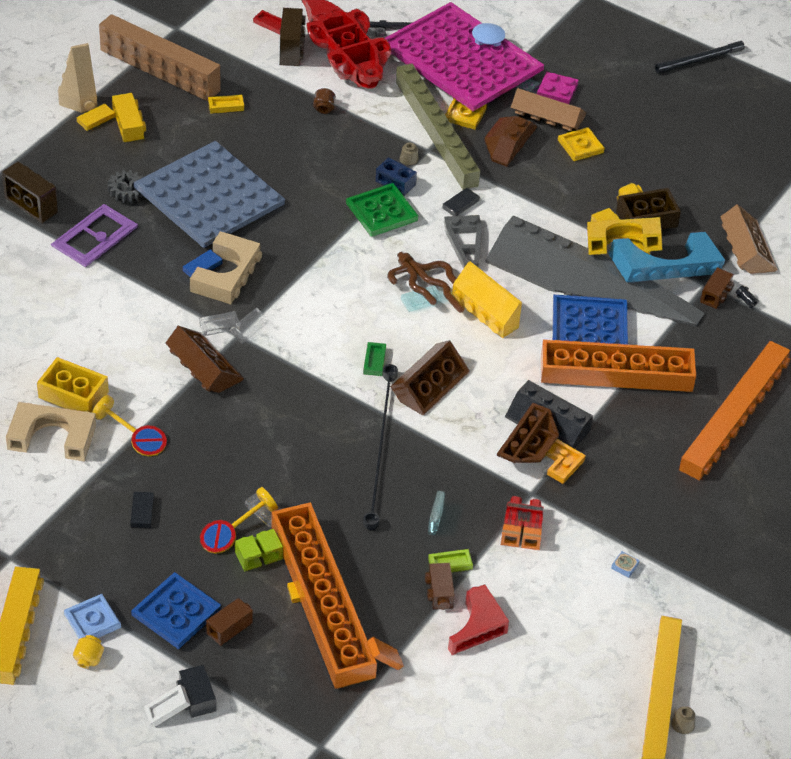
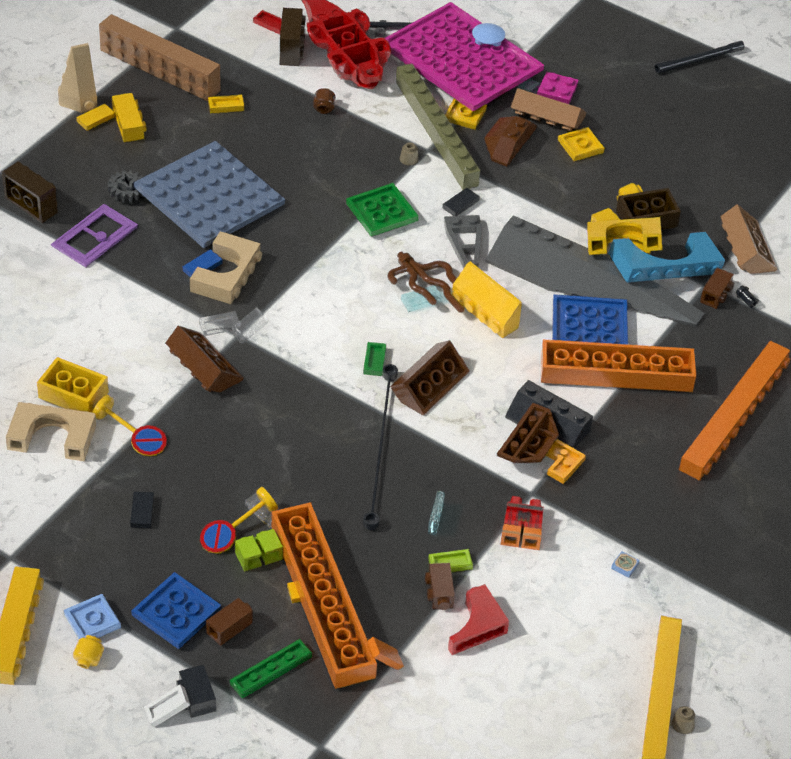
dark blue brick [375,157,417,196] -> none
none -> green tile [230,639,312,699]

